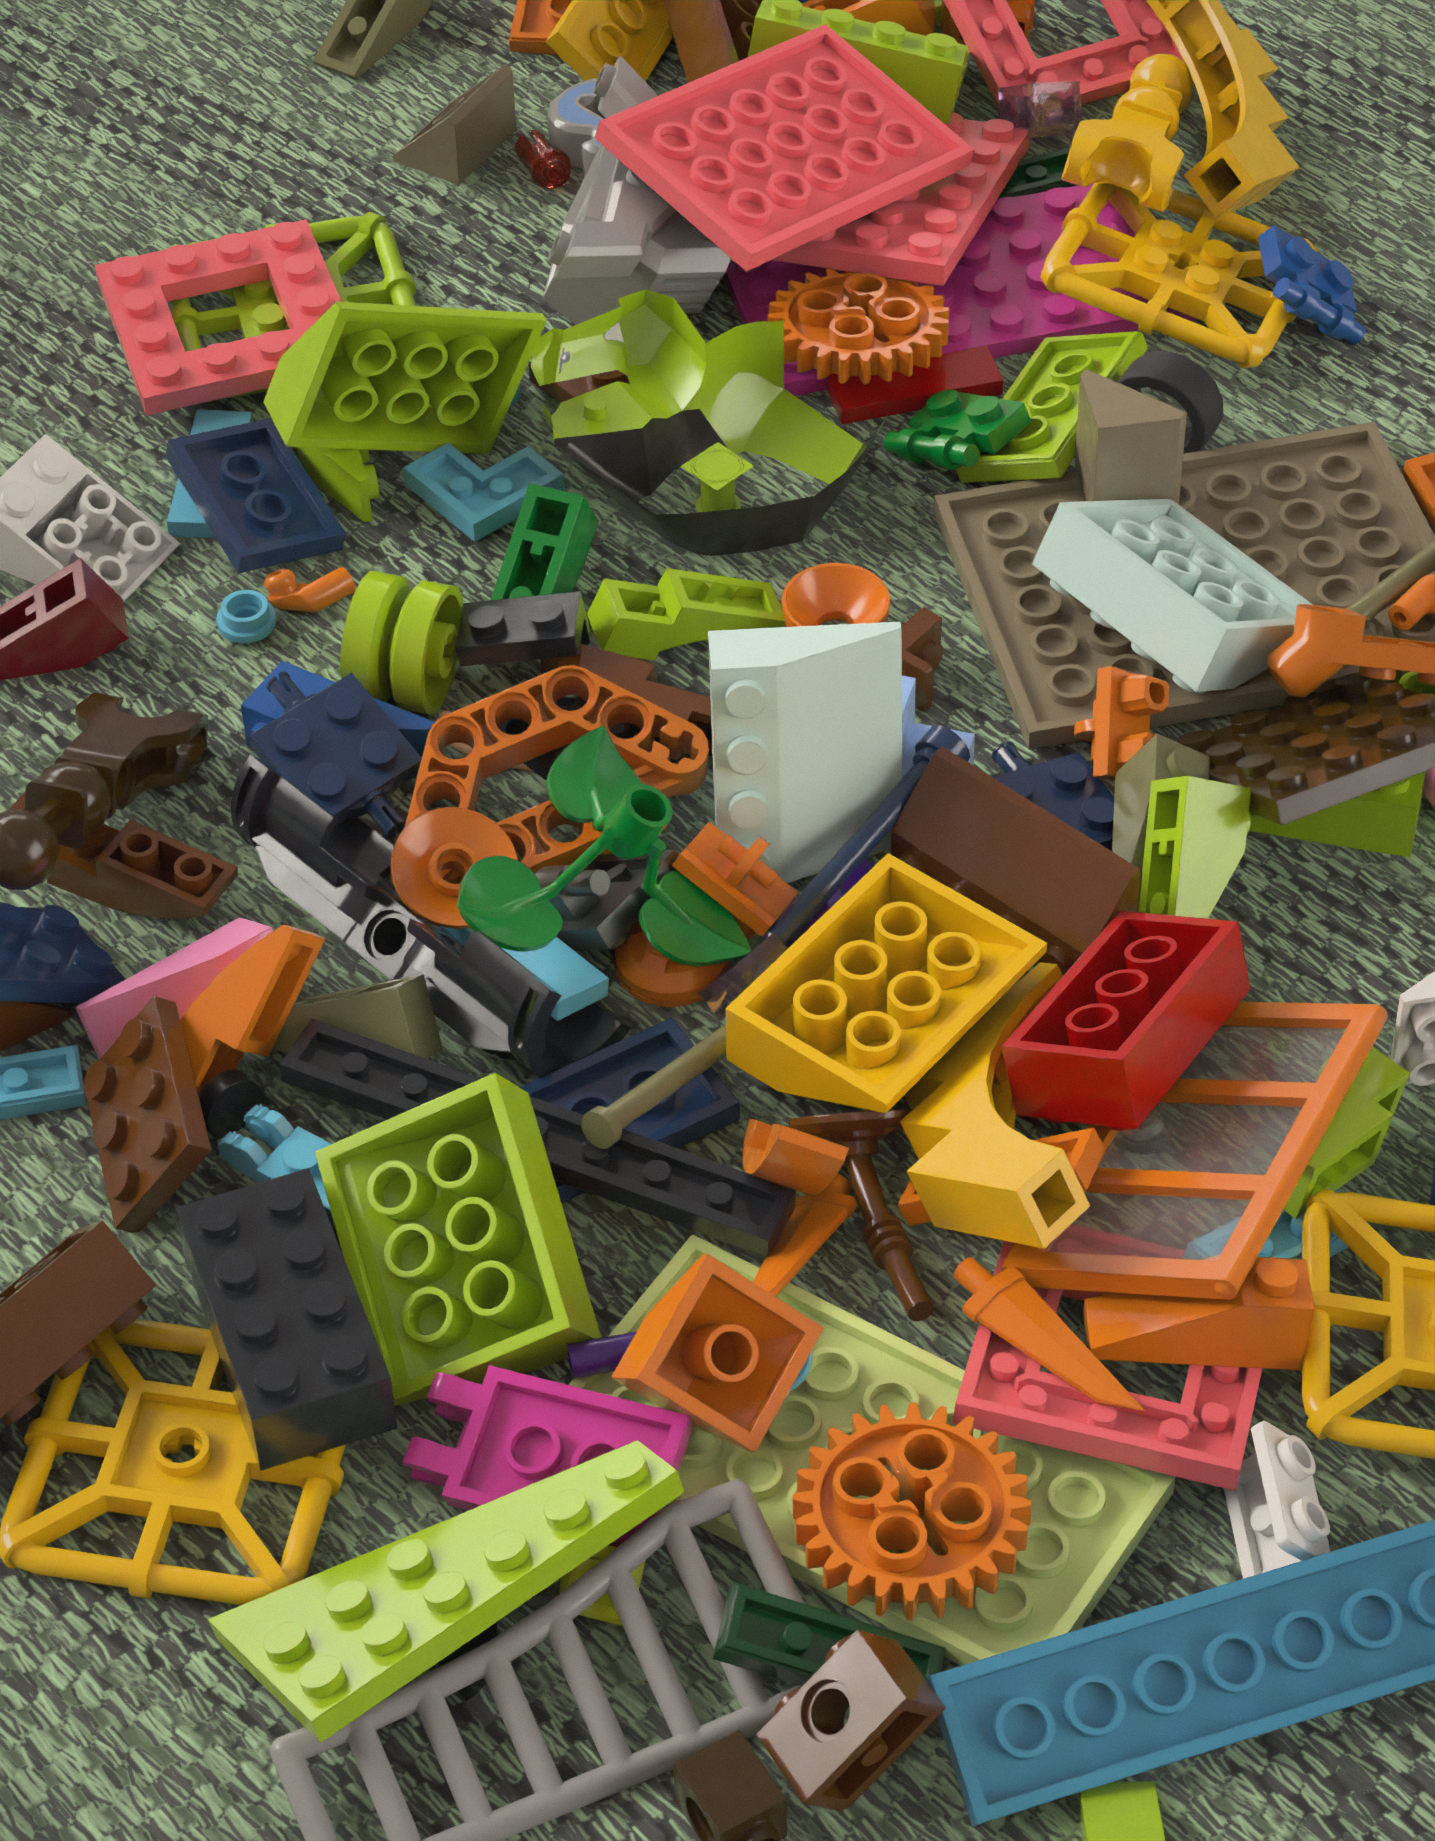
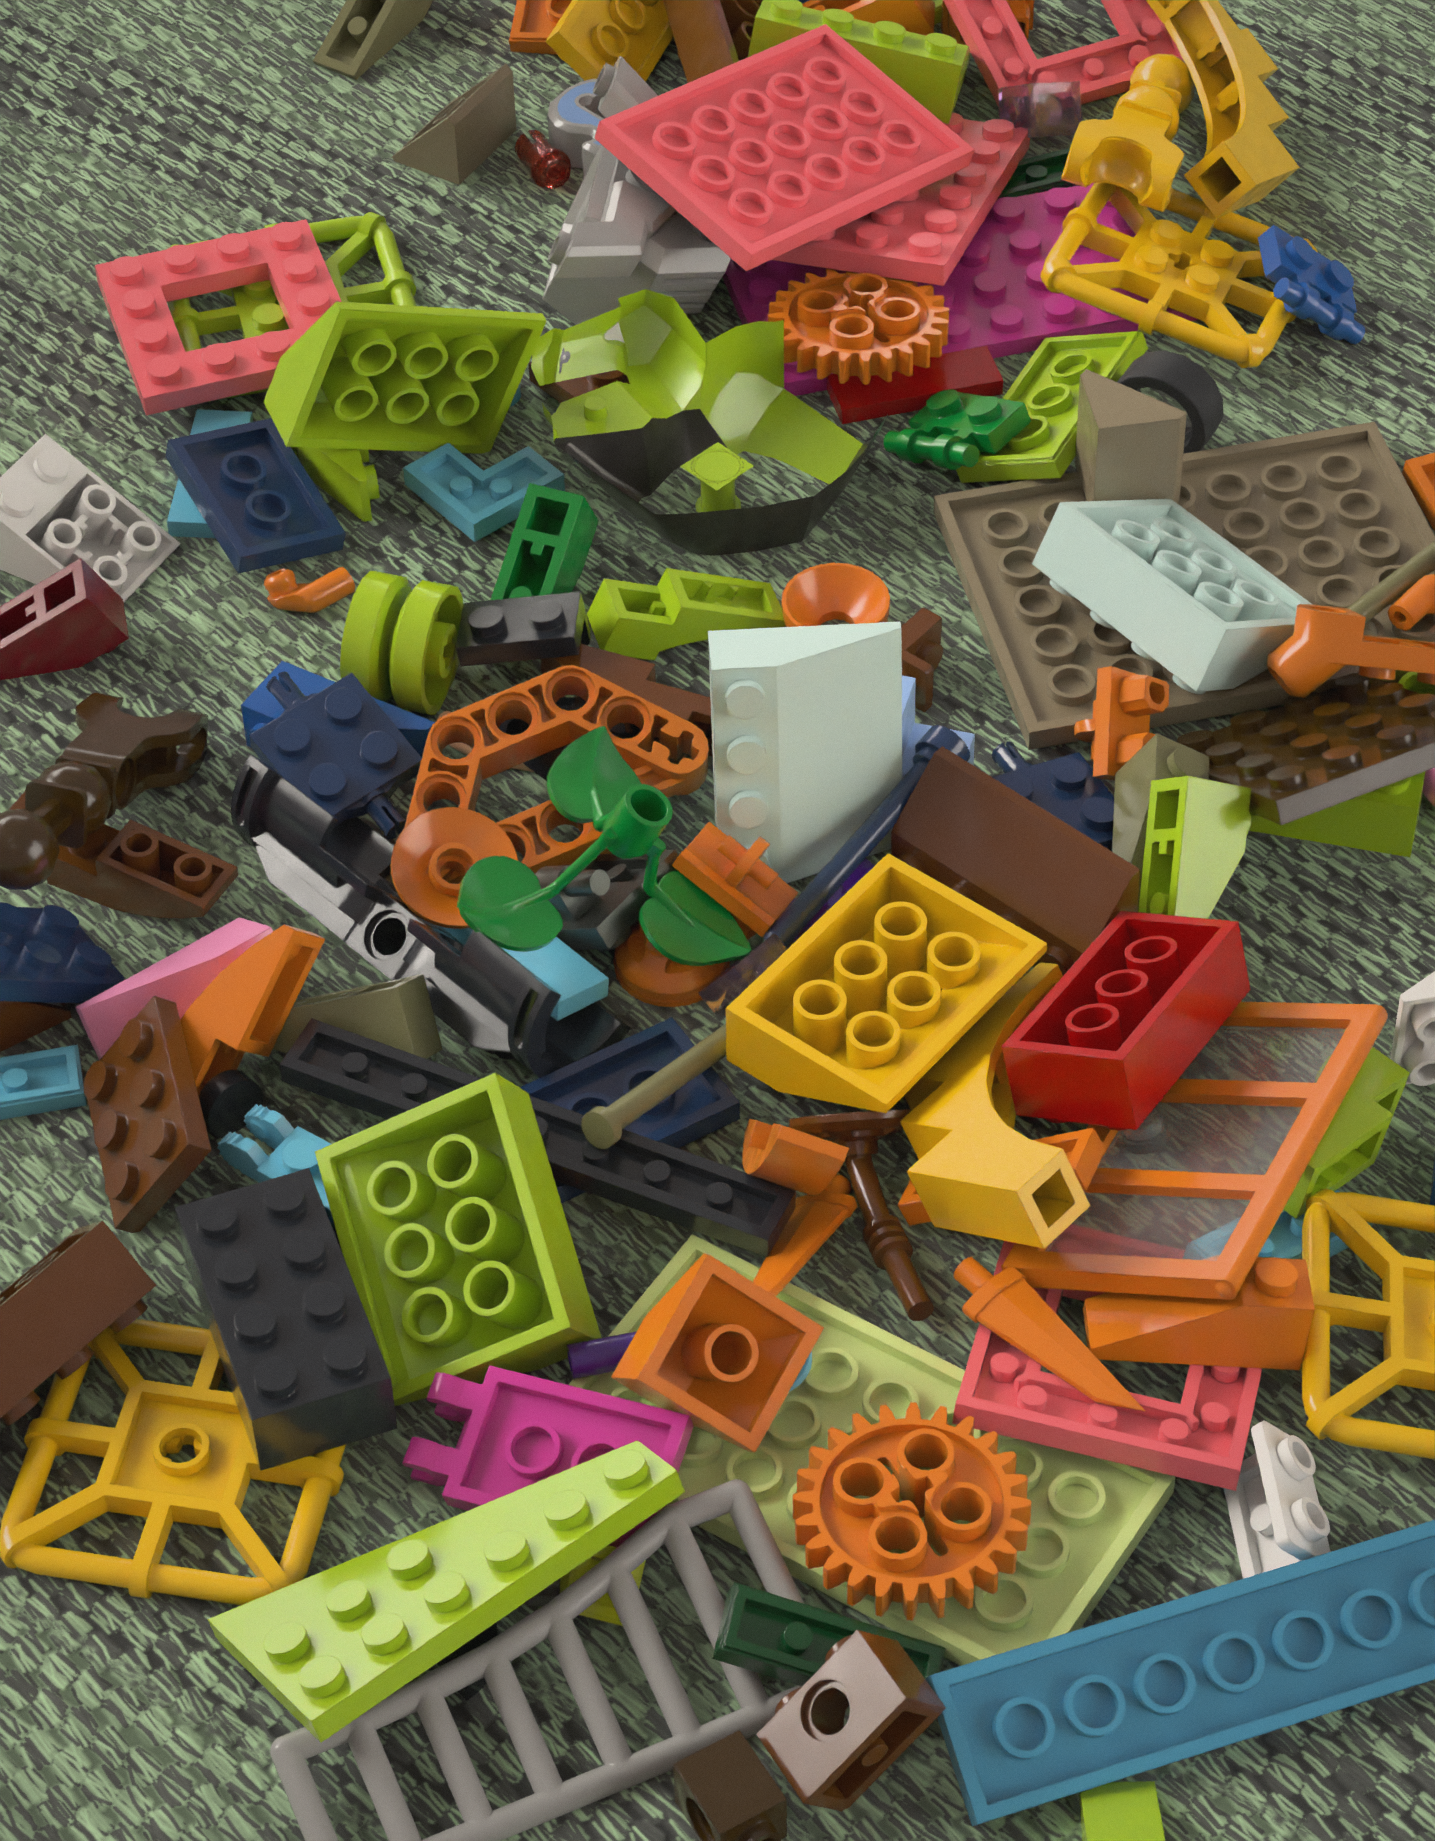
medium azure plate [216,590,276,643] -> none

